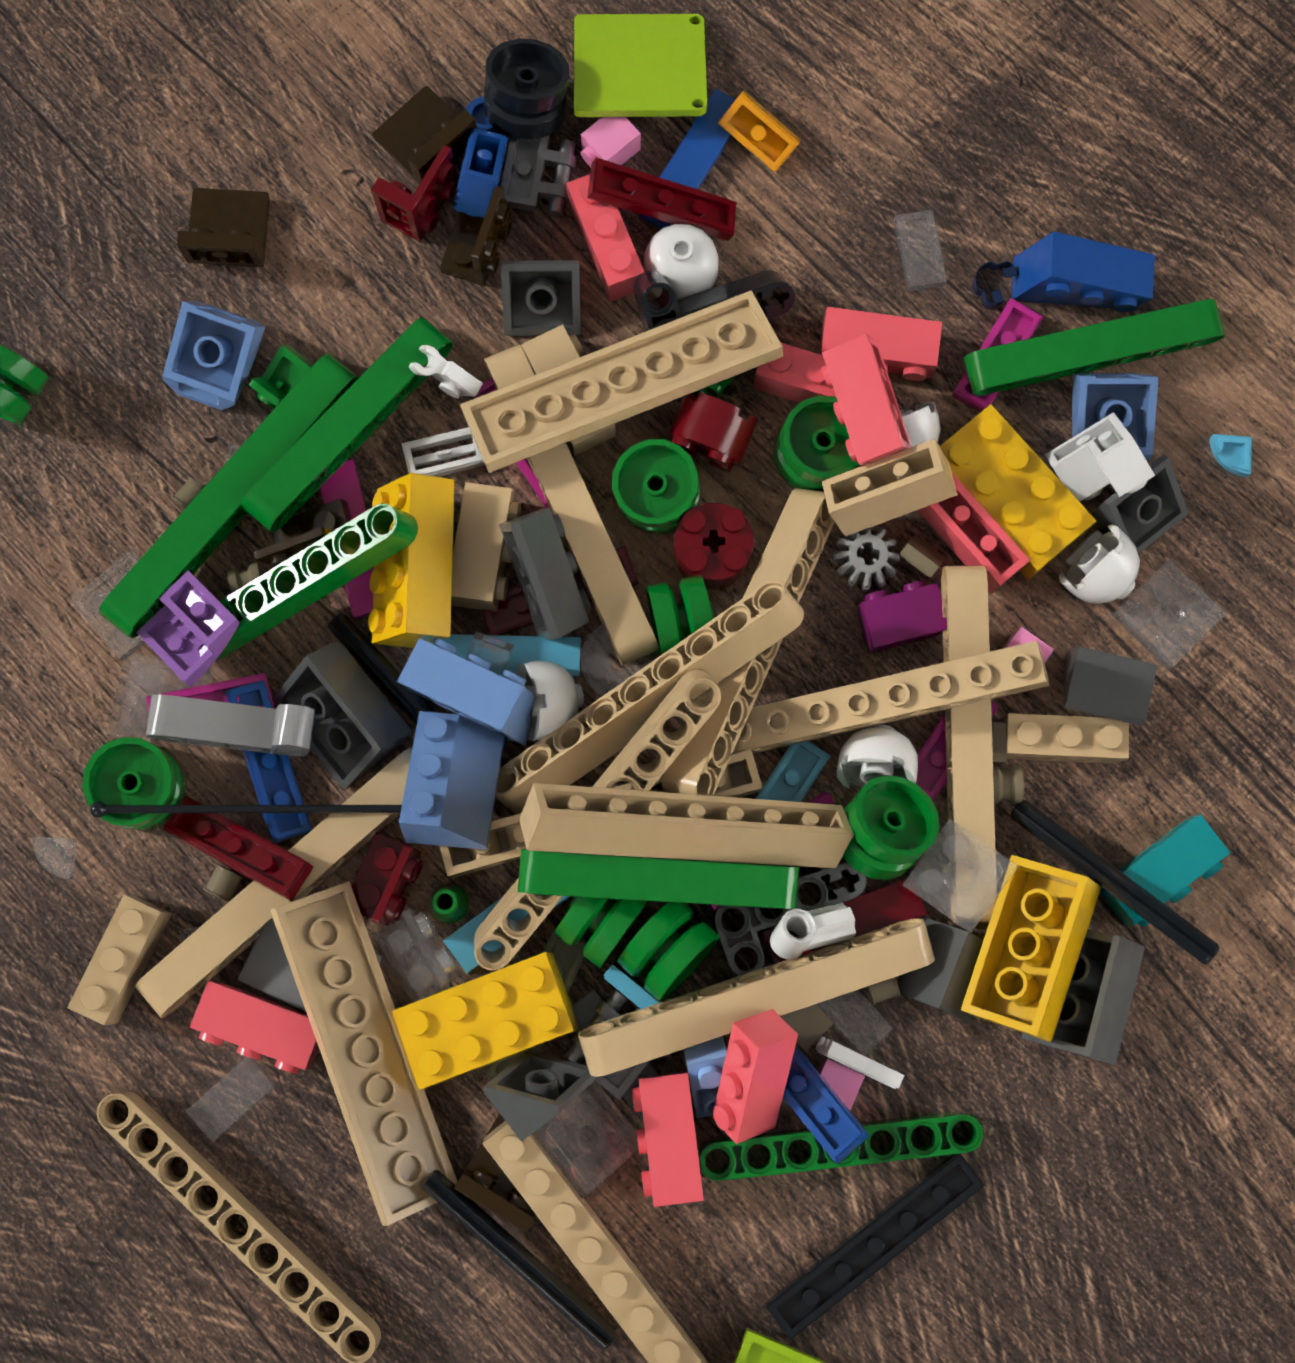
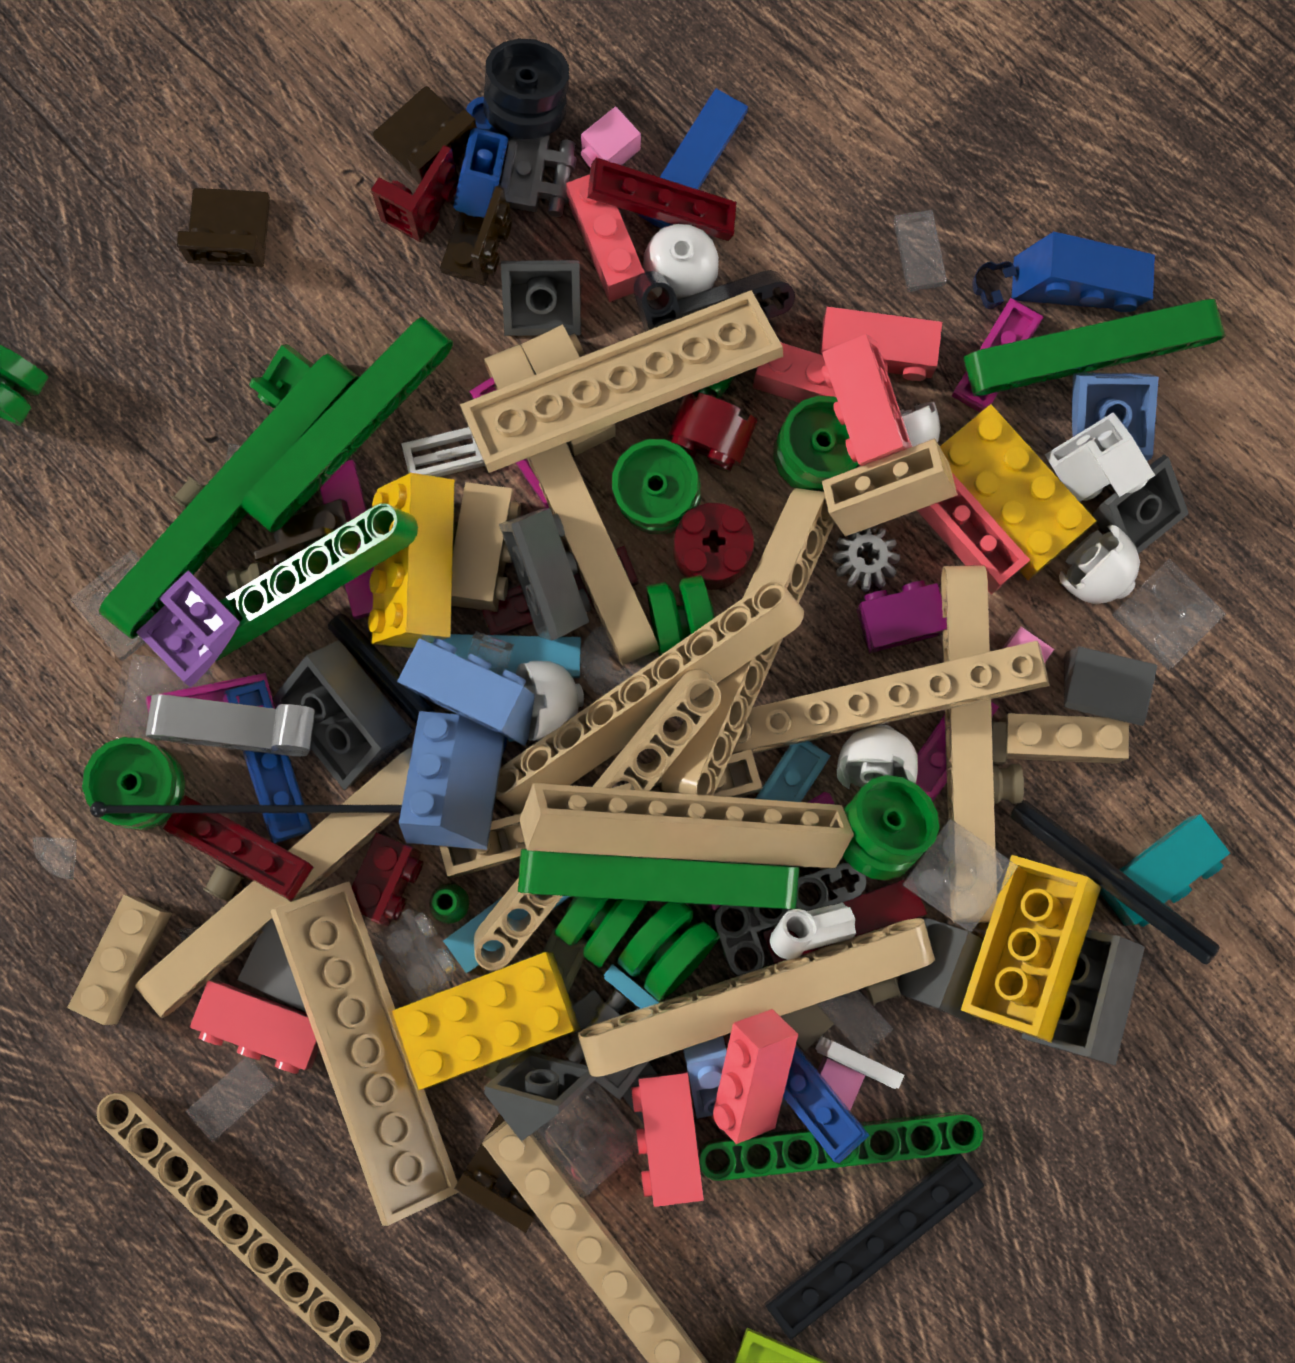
medium blue slope [162,301,265,410] -> none
white plate [408,345,483,399] -> none
black axle [423,1170,618,1349] -> none
lime piece [574,14,707,117] -> none
light orange slope [718,90,801,173] -> none
dark tan tile [900,535,946,577] -> none
medium azure tile [1209,434,1252,478] -> none

